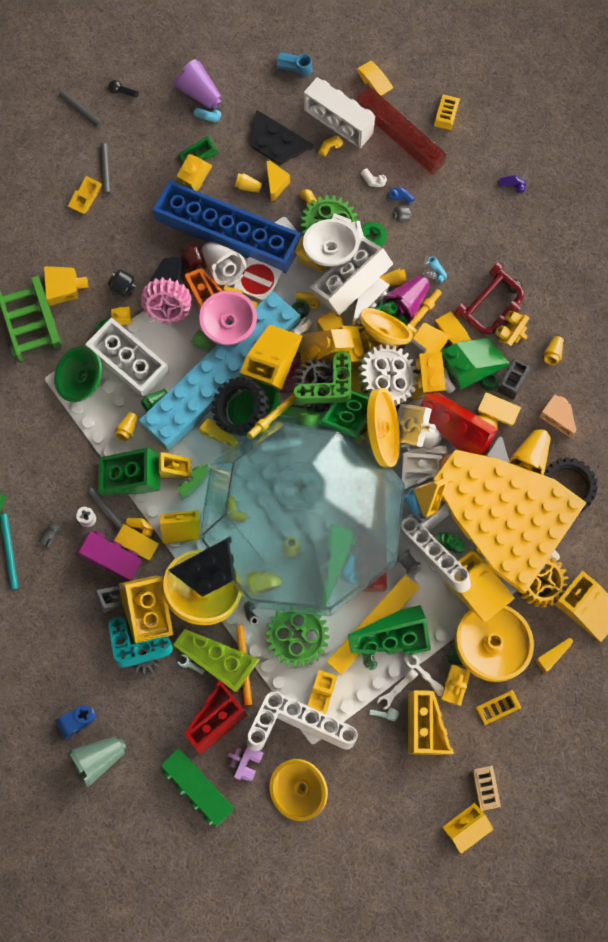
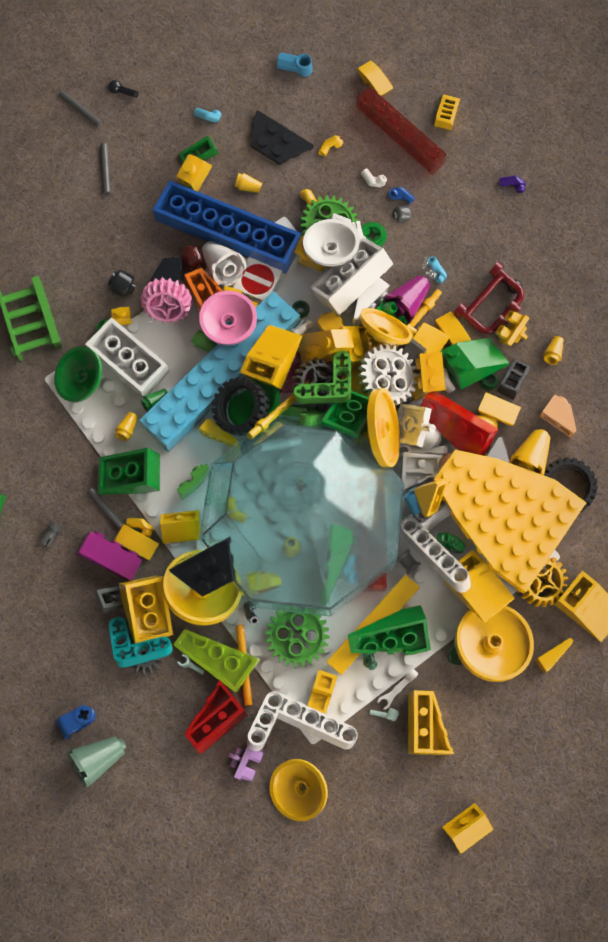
teal bar [0,514,19,590] -> none
yellow torso [44,266,88,306] -> none
yellow slope [68,176,103,214] -> none
white bush [76,507,96,527] -> none
yellow slope [159,452,191,479] -> none
green brick [161,748,235,827] -> none
medium lavender cone [173,59,222,109] -> none
yellow slope [267,161,290,201] -> none
yellow arm [296,291,320,310] -> none
white brick [304,77,375,149] -> none
yellow cone [380,268,407,287] -> none
white piece [405,655,444,696] -> none
yellow hips [441,665,470,706] -> none
tan slope [471,766,501,811] -> none
yellow slope [476,690,521,725] -> none

